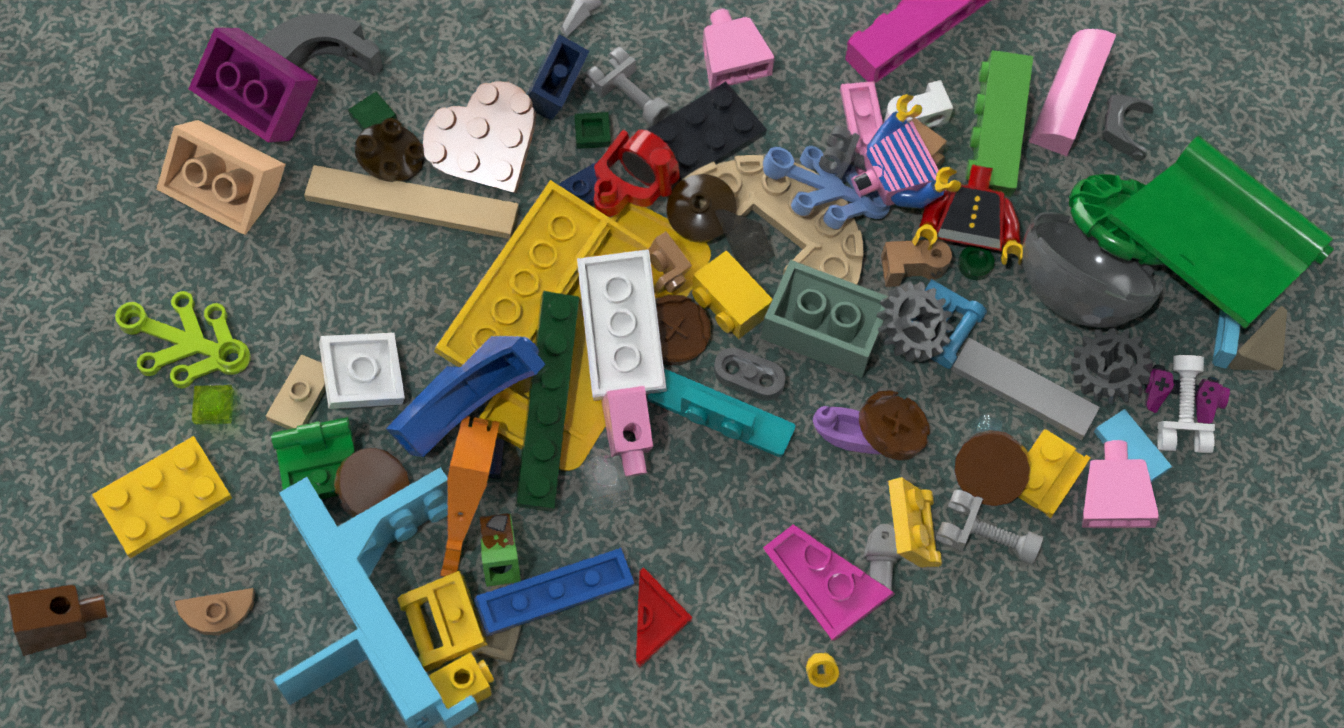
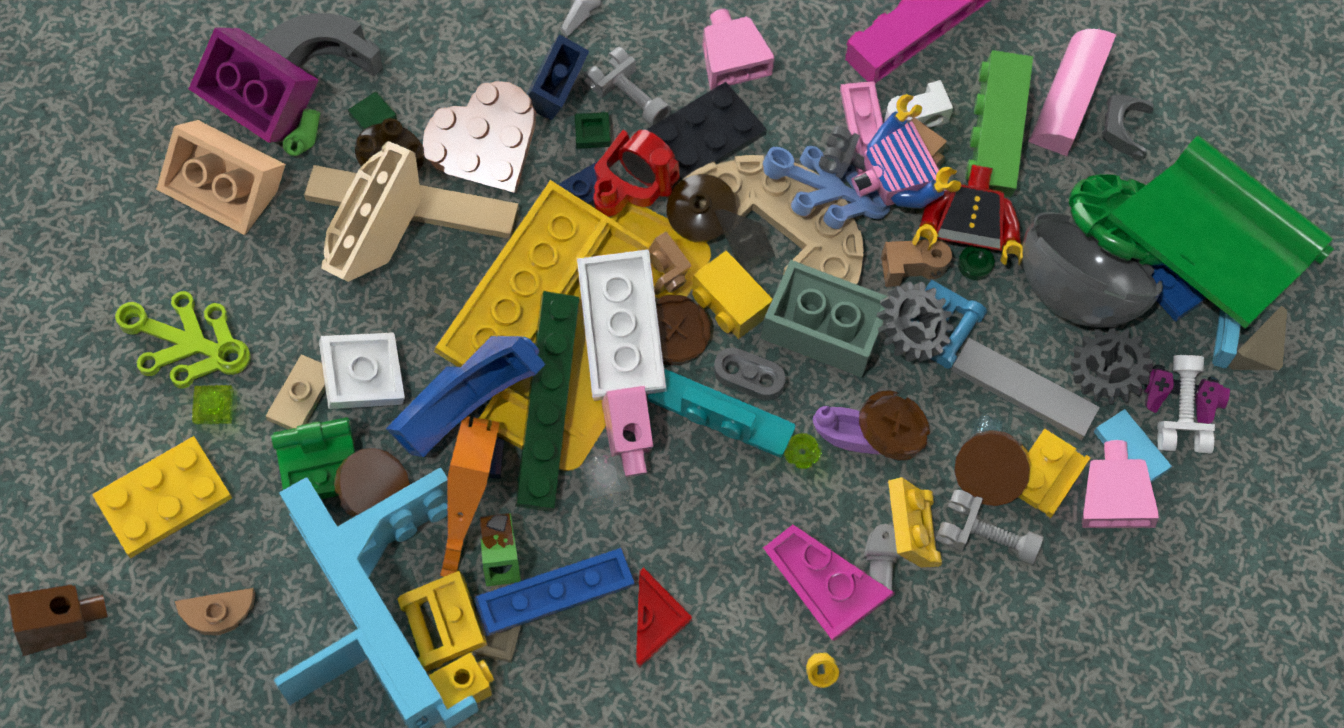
none -> bright green arm [283,109,321,156]
none -> tan wedge [321,141,422,282]
none -> clear neon green plate [784,433,821,469]
none -> blue plate [1151,264,1205,322]

